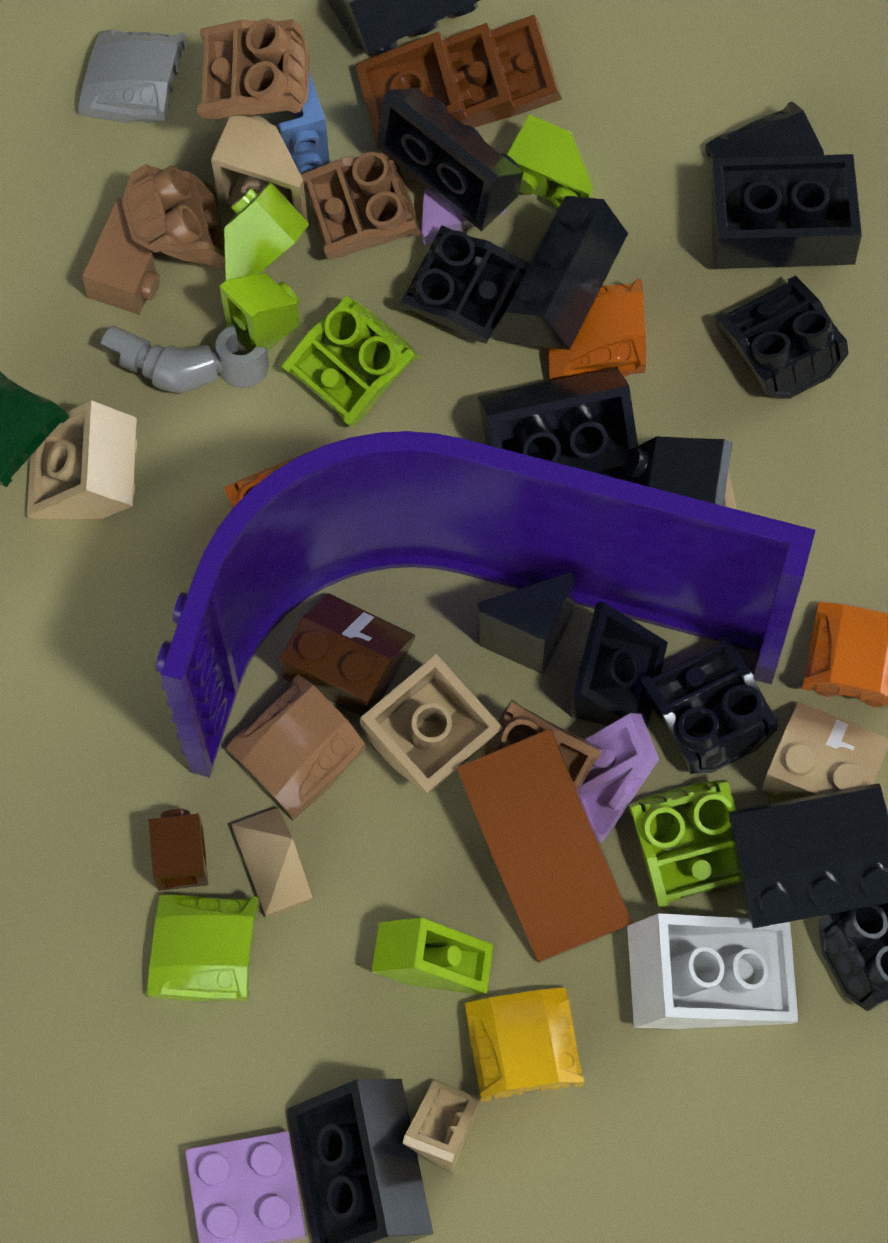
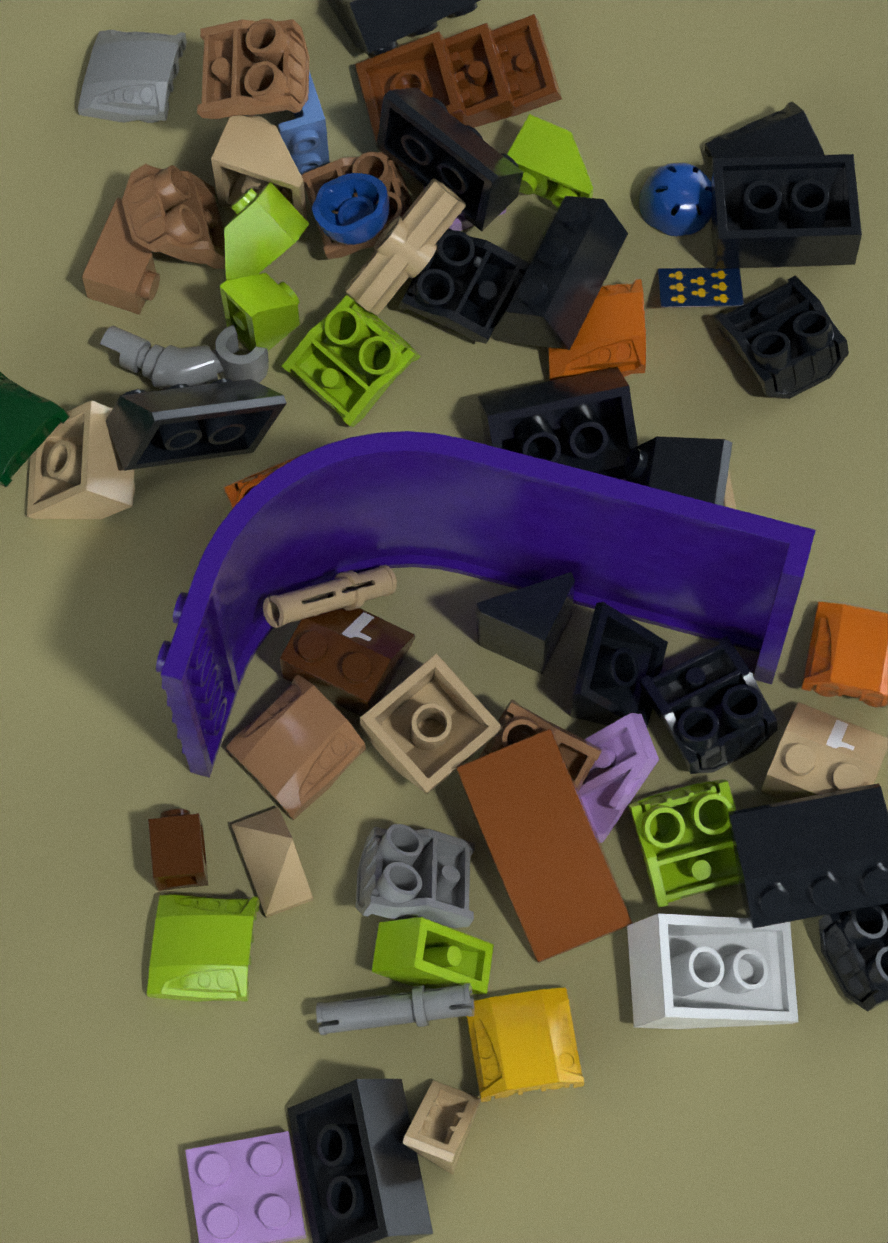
none -> black slope [106,378,287,471]
none -> tan pin [263,565,397,628]
none -> blue helmet [312,173,390,245]
none -> light grey pin [316,983,475,1036]
none -> tan piece [345,178,466,316]
none -> light grey slope [356,824,475,928]
none -> blue helmet [639,163,712,237]
none -> dark blue sticker [658,268,744,307]

